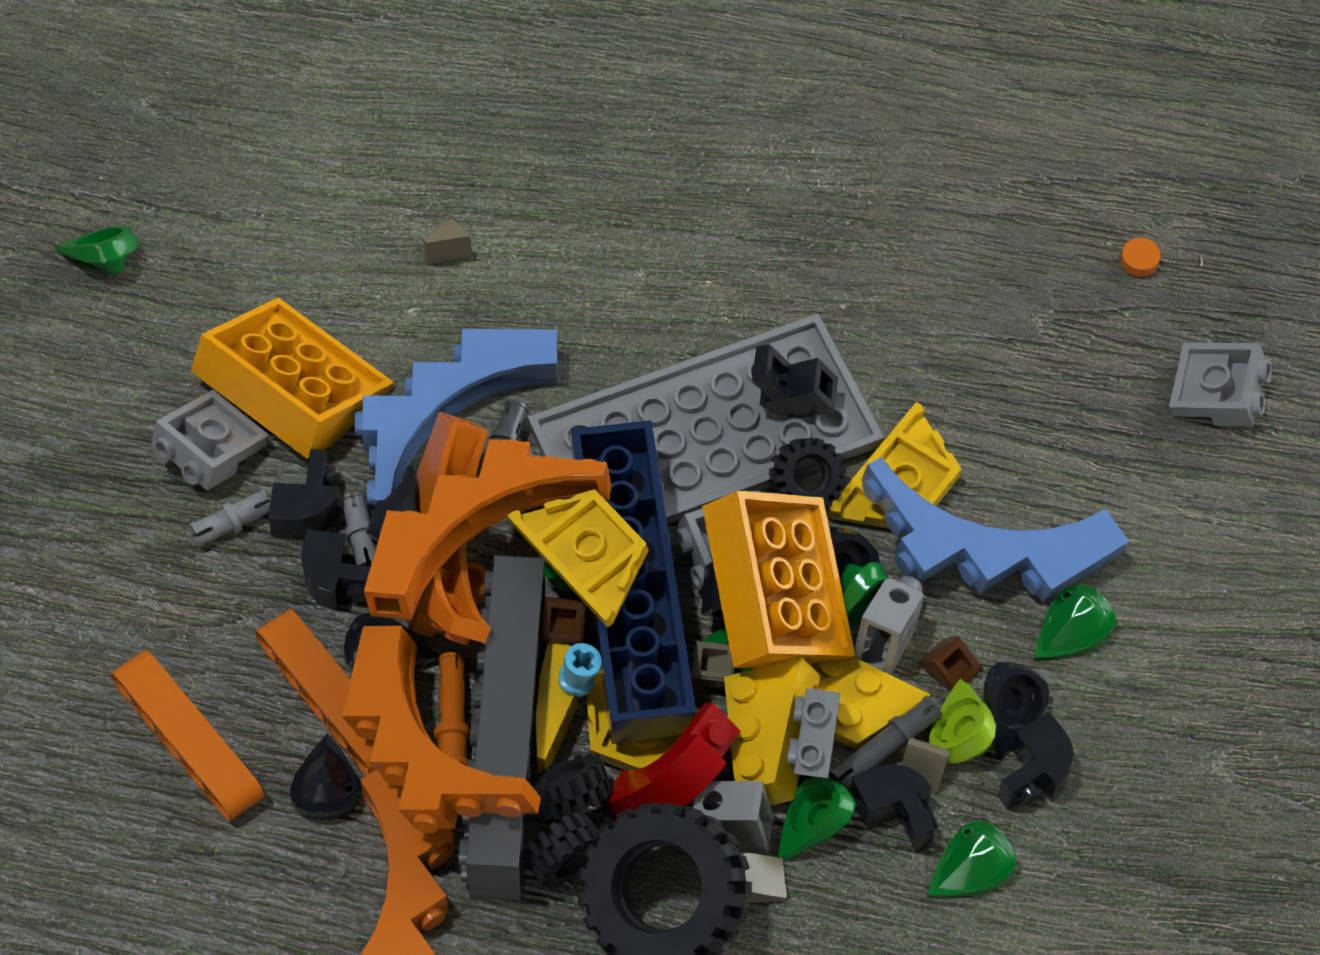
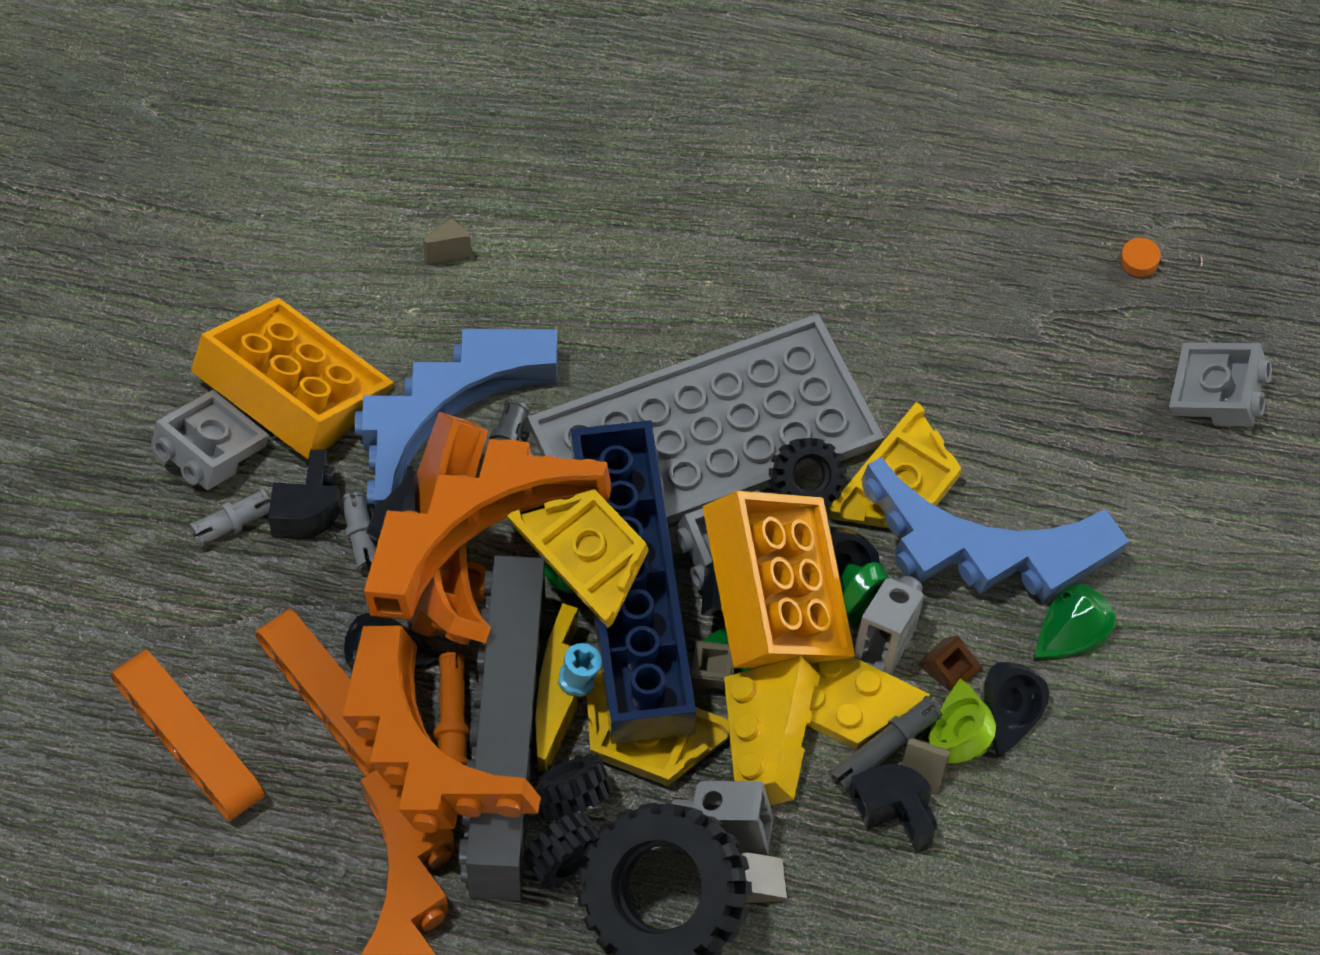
green piece [54,225,139,274] -> none
black piece [290,733,359,820] -> none
black brick [301,529,371,611] -> none
reddish brown slope [541,597,587,643] -> none
red arch [599,703,741,820] -> none
black brick [751,344,838,418] -> none
green piece [778,776,856,861] -> none
light grey plate [787,688,840,778] -> none
green piece [927,821,1017,898] -> none
black brick [998,712,1074,810] -> none

